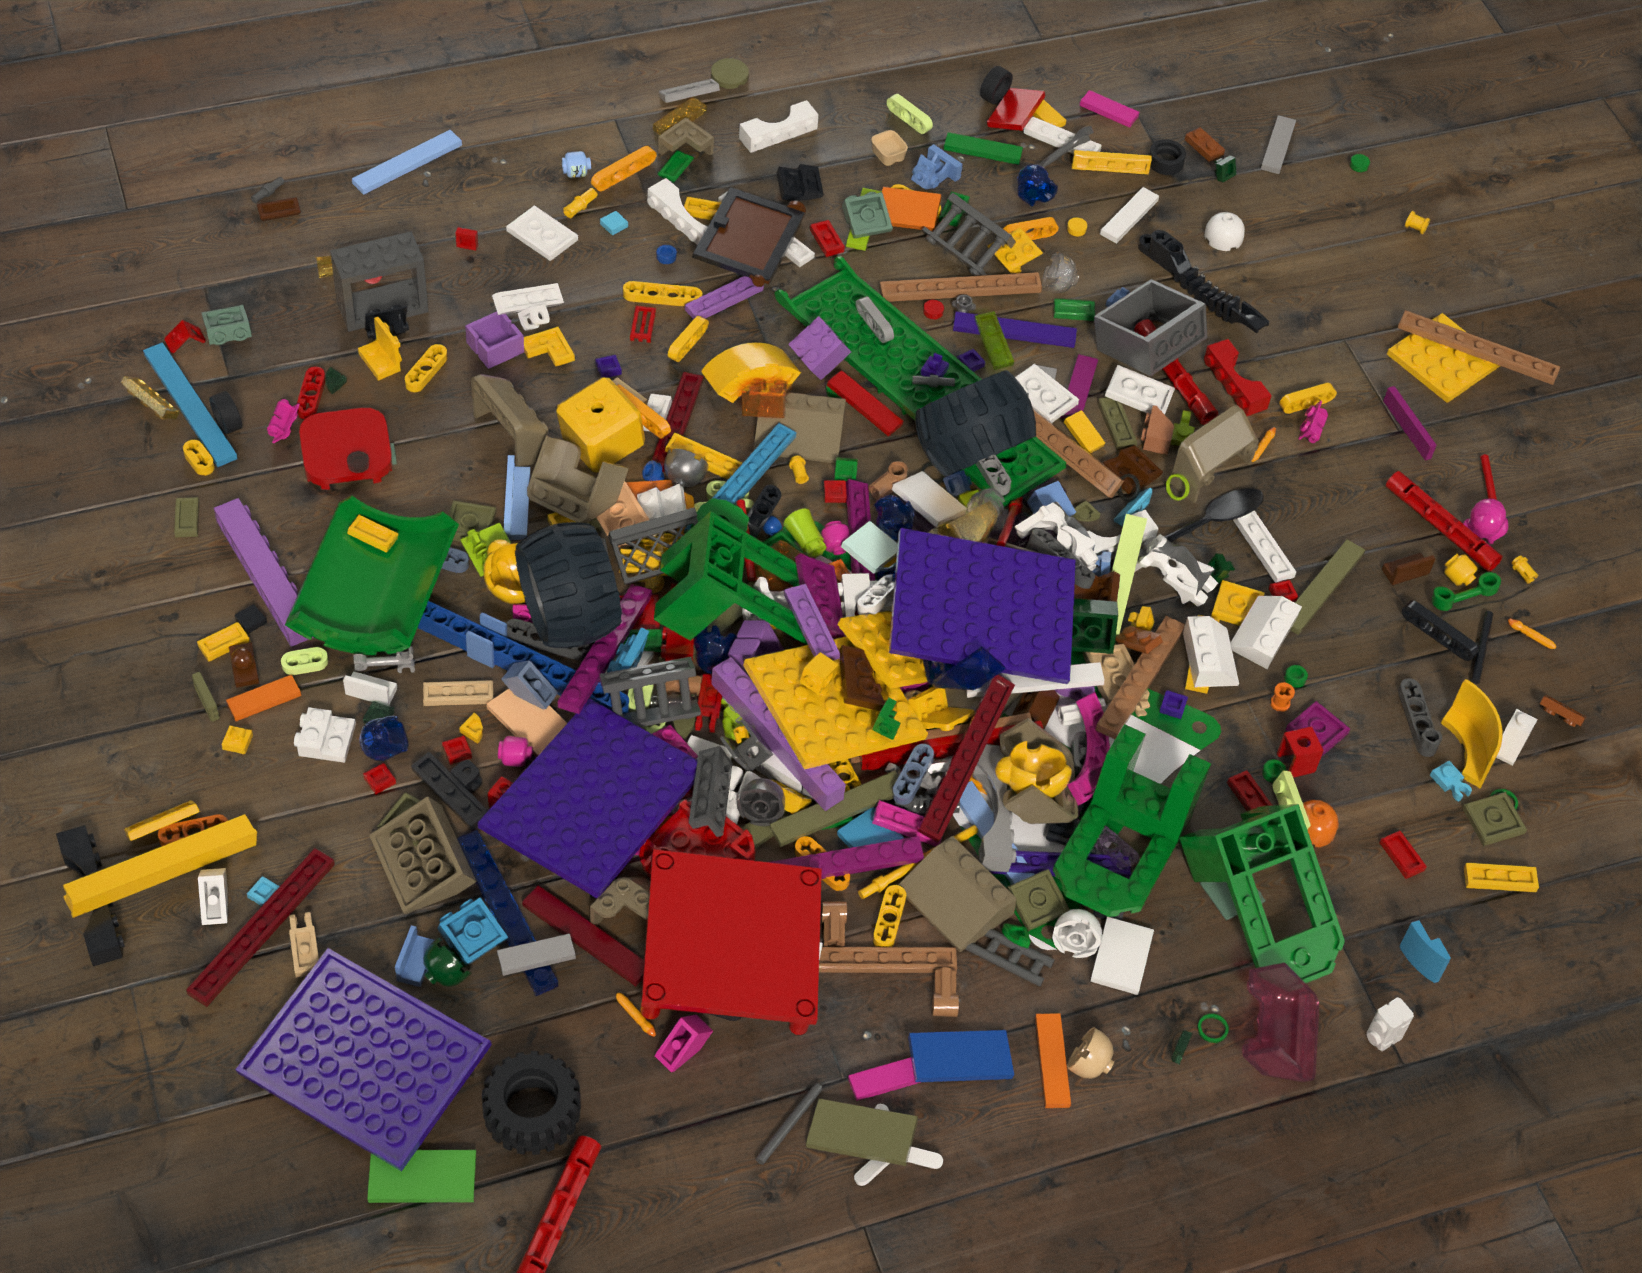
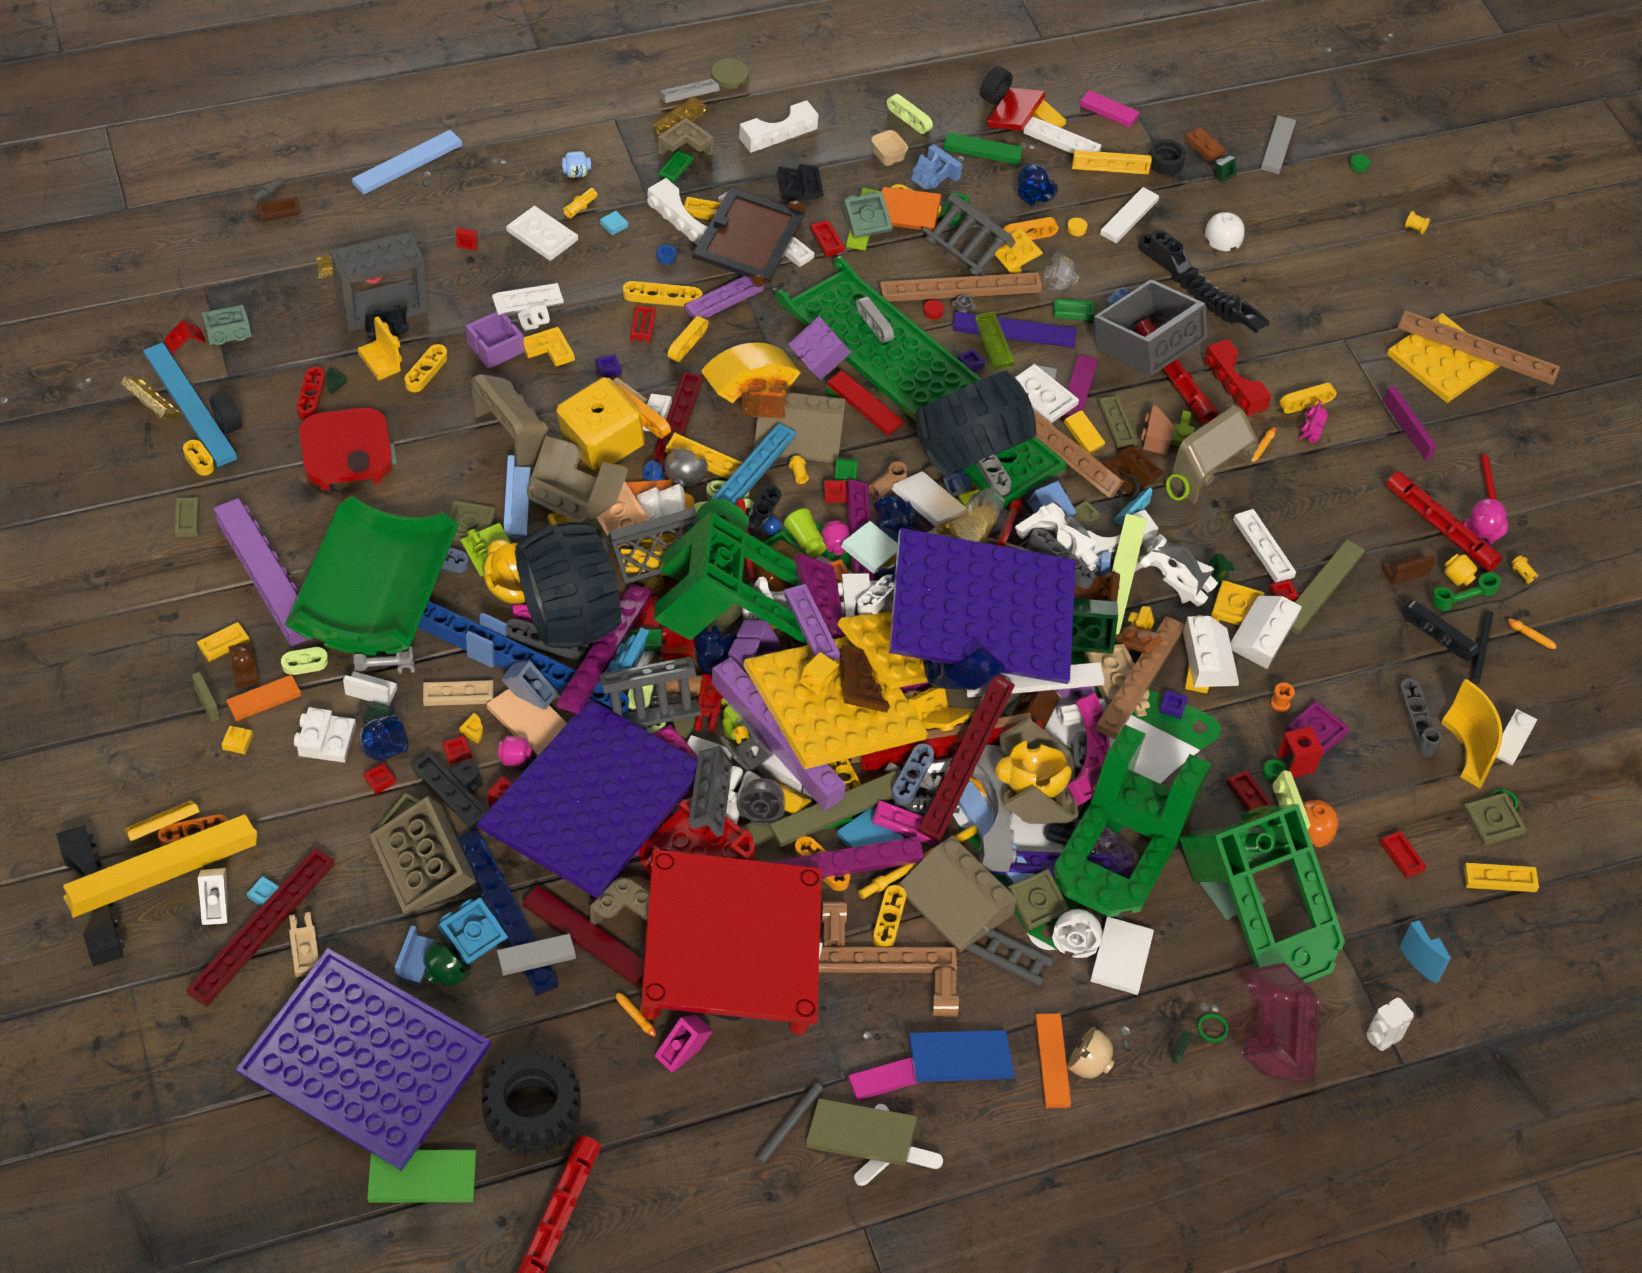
black tile [234,604,267,634] -> none
dark pink hinge [267,399,300,443] -> none
yellow tile [347,515,398,553] -> none
light orange beam [591,146,657,191] -> none
green bracket [872,698,901,740] -> none
dark grey bar [912,375,955,388] -> none
dark purple tile [921,353,949,377] -> none
green tile [1002,923,1031,948] -> none
dark grey piece [1035,126,1094,170] -> none
white tile [1105,365,1175,415] -> none
black piece [1164,488,1264,542] -> none
green tile [1284,665,1308,688] -> none
medium azure plate [1430,761,1472,802] -> none
dark orange plate [1540,694,1587,727] -> none

